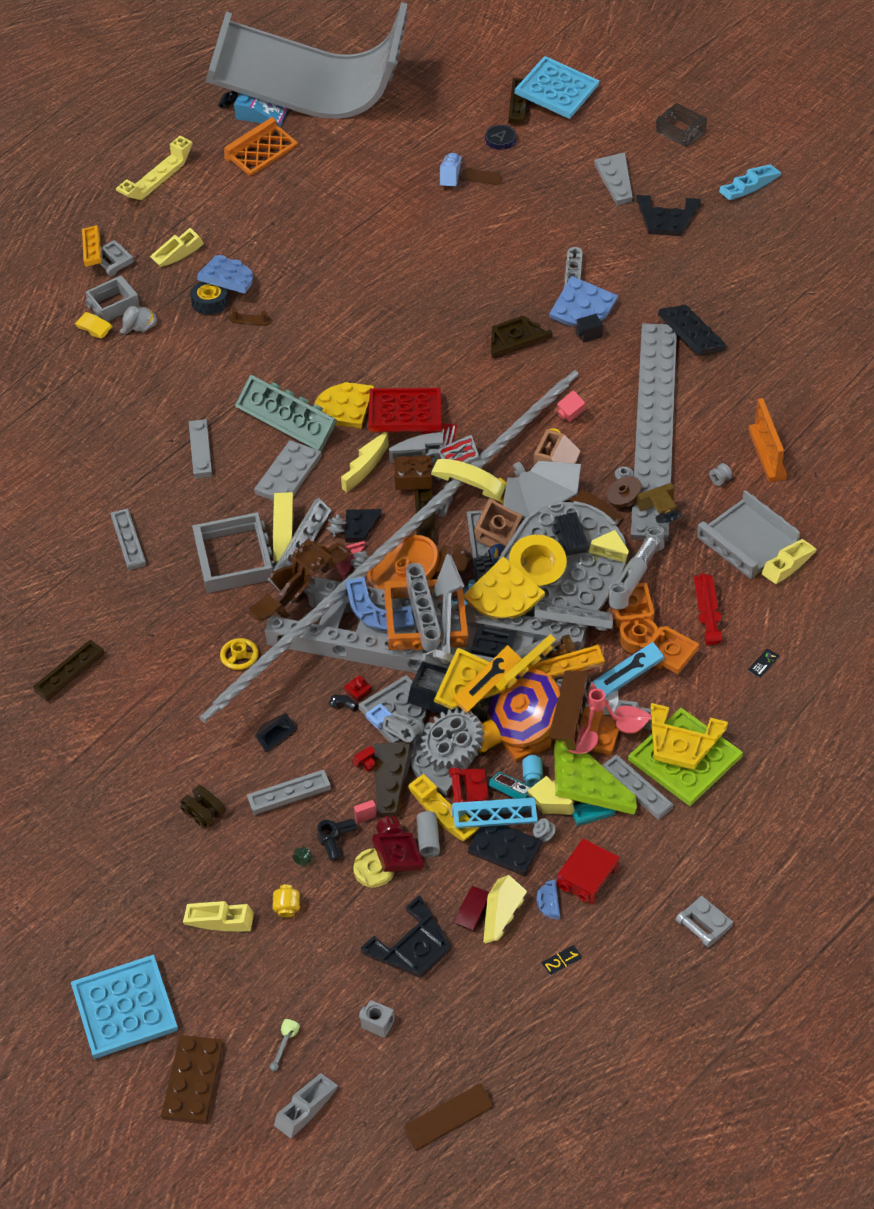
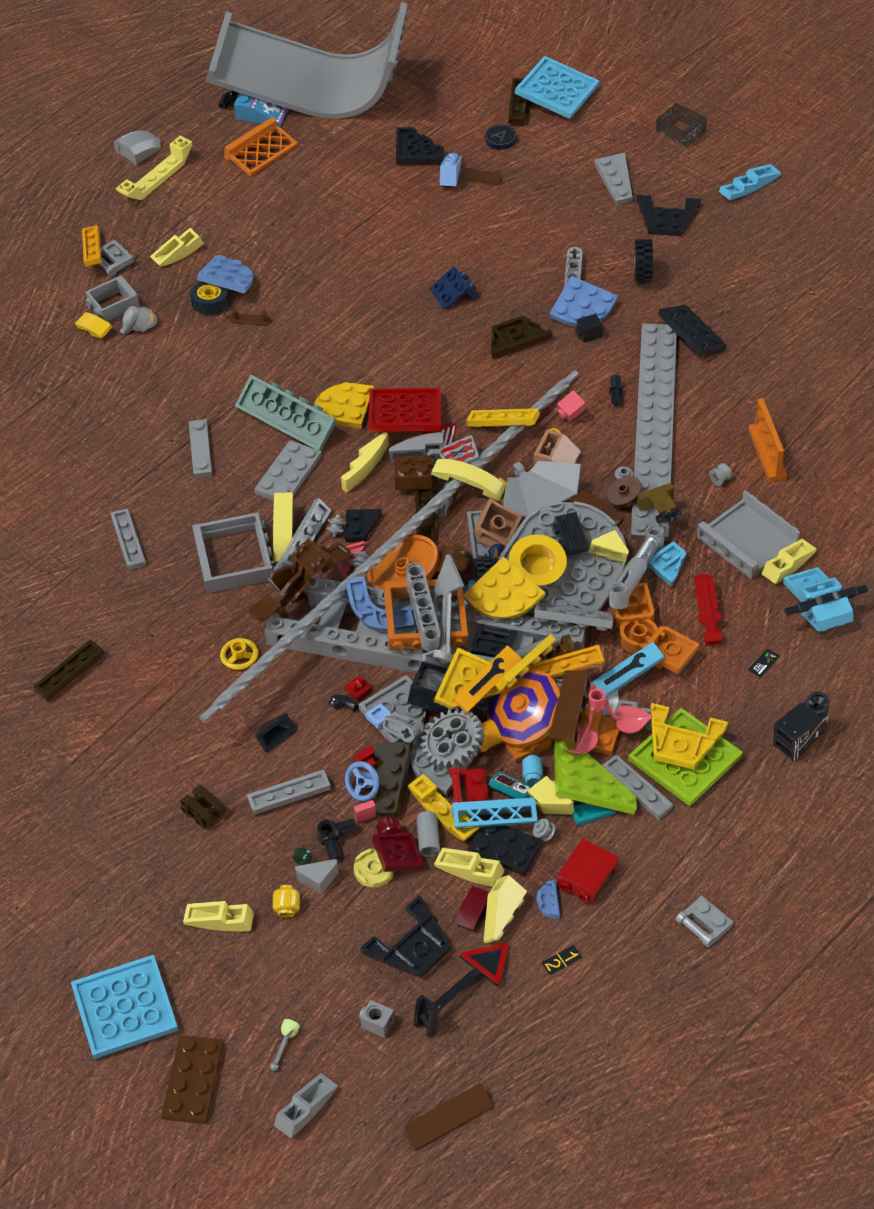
none -> light grey slope [114,130,161,165]
none -> light grey slope [295,859,339,895]
none -> medium blue piece [345,761,379,802]
none -> black plate [396,127,444,164]
none -> black piece [413,943,509,1038]
none -> dark blue bracket [430,266,479,309]
none -> light yellow slope [434,848,504,887]
none -> yellow plate [466,408,540,427]
none -> black axle [609,375,623,407]
none -> black wheel [634,239,653,282]
none -> medium azure wing [647,541,686,586]
none -> black piece [773,691,830,762]
none -> medium azure piece [783,567,868,632]

